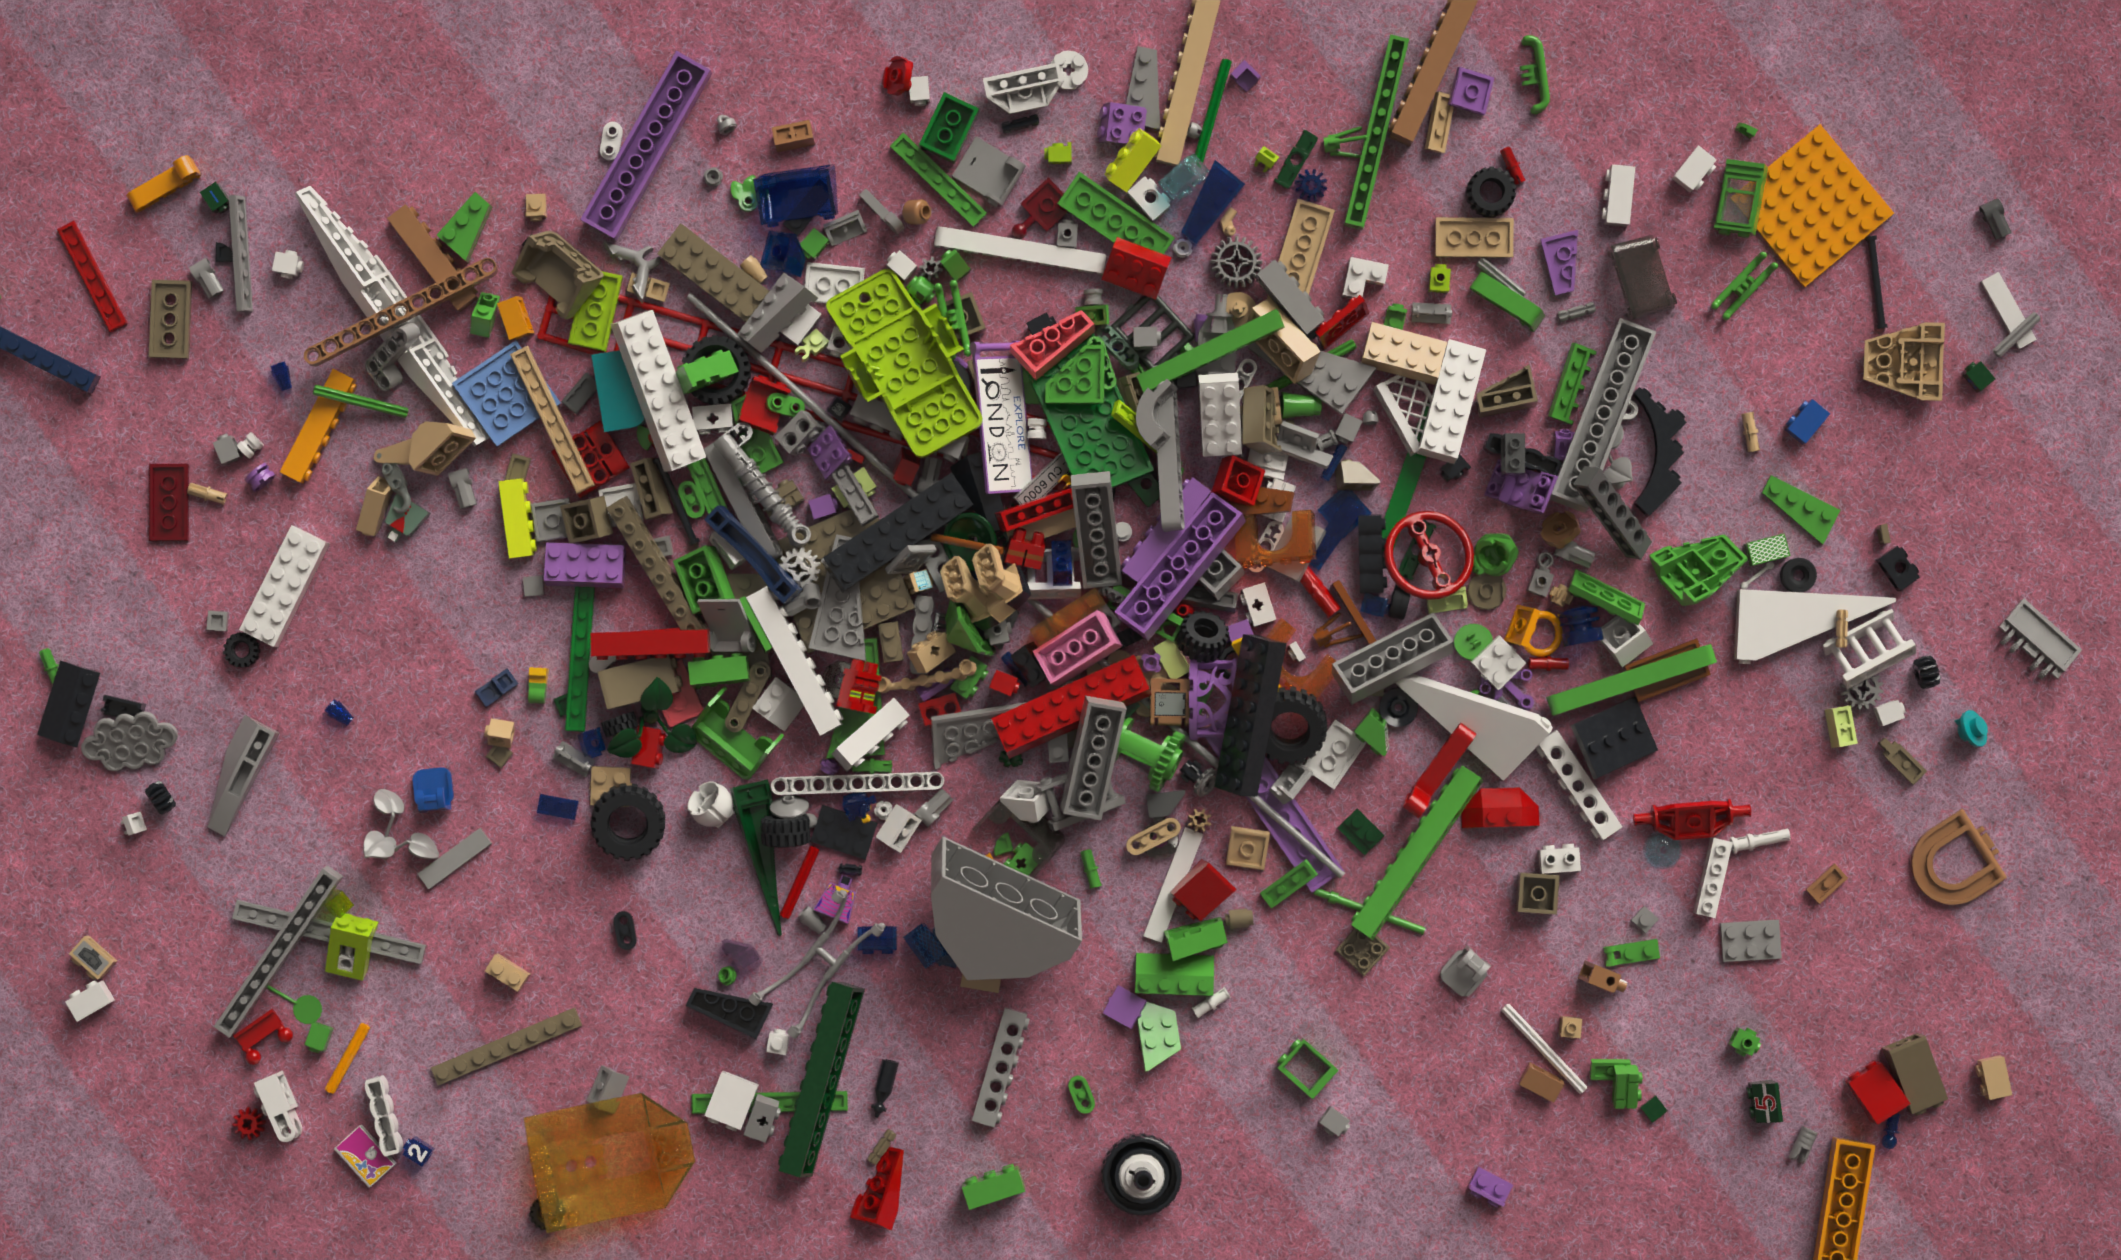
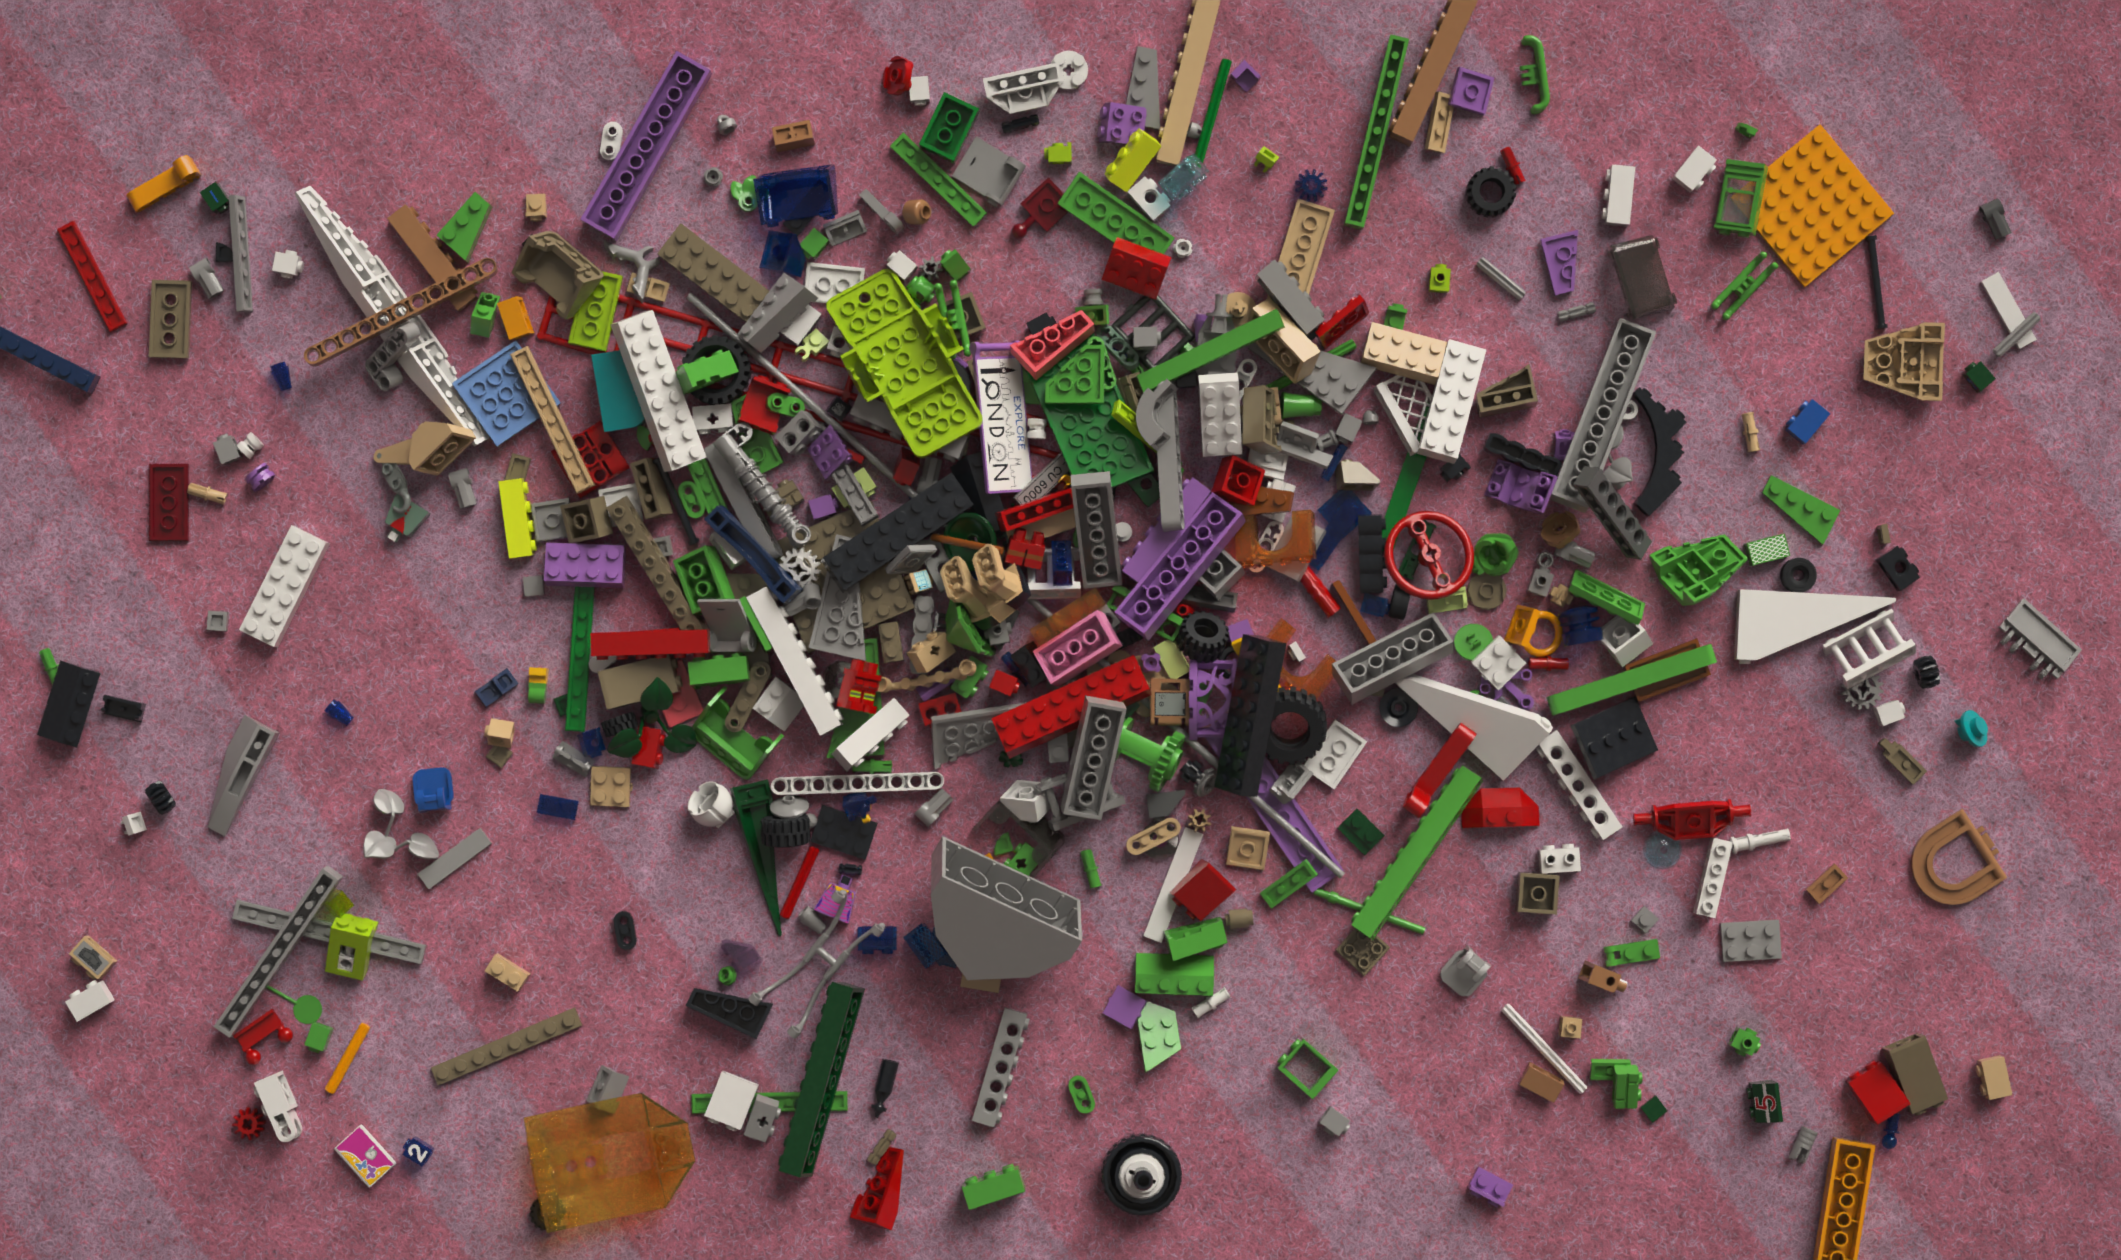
light grey plate [81,712,178,771] -> none
black tyre [223,633,261,668] -> none
light orange brick [280,369,357,484] -> none
bright green axle [313,385,408,418] -> none
tan slope [356,476,393,536] -> none
white brick [365,1075,403,1156] -> none
dark grey plate [561,372,597,415] -> none
black tyre [590,783,666,861] -> none
tan cone [740,255,768,284] -> none
white brick [766,1029,790,1055] -> none
medium lavender plate [820,758,840,775] -> none
white plate [874,801,893,820] -> none
white brick [876,804,922,853] -> none
white beam [933,226,1107,275] -> none
light grey brick [1057,220,1078,249] -> none
dark grey gear [1099,586,1126,605] -> none
clear blue wedge [1181,160,1245,247] -> none
light grey gear [1210,236,1263,289] -> none
tan arm [1220,207,1237,236] -> none
white brick [1240,582,1276,627] -> none
dark green piece [1274,130,1318,189] -> none
dark orange plant [1313,612,1363,648] -> none
bright green plant [1324,126,1367,158] -> none
white brick [1342,257,1389,299] -> none
bright green slope [1354,708,1389,756] -> none
light grey hinge [1412,302,1452,324] -> none
tan plate [1435,217,1514,258] -> none
bright green beam [1470,272,1545,332] -> none
dark grey window [1501,433,1525,475] -> none
bright green hinge [1548,343,1597,425] -> none
white hinge [1741,561,1774,589] -> none
yellowish green hinge [1825,705,1858,748] -> none
tan axle [1836,609,1848,648] -> none

